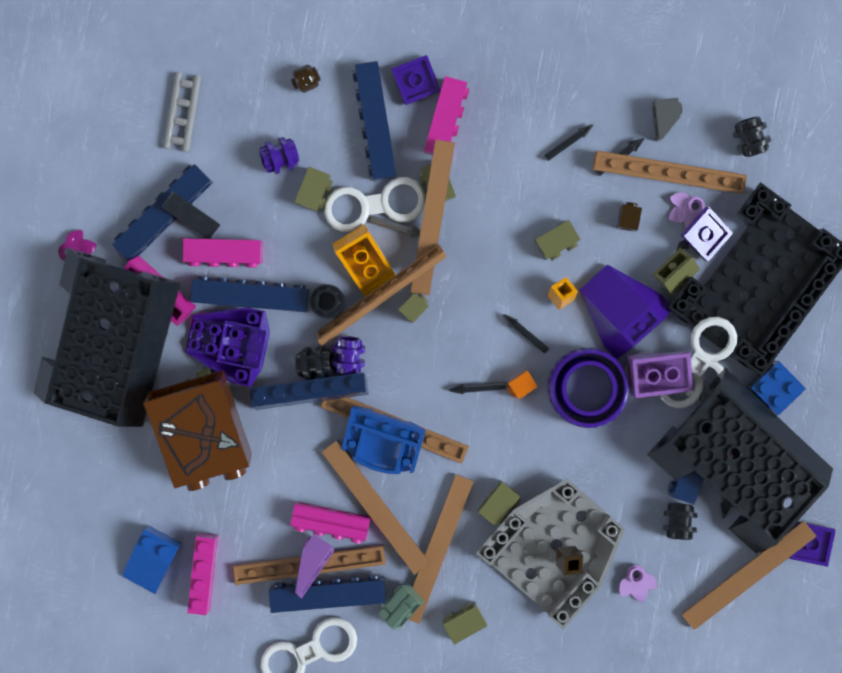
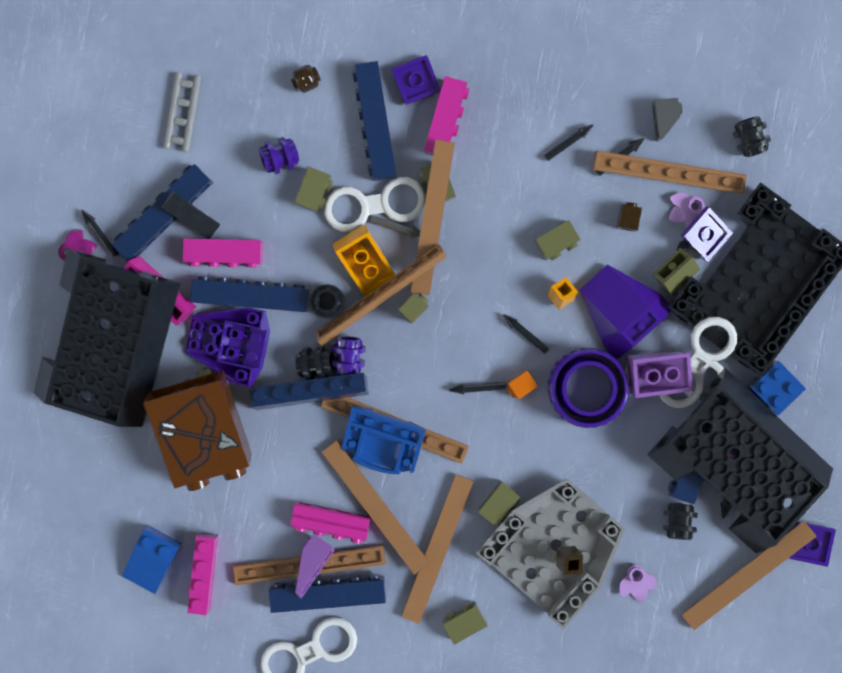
sand green brick [379,585,424,630] -> none
none -> black piece [81,209,119,258]

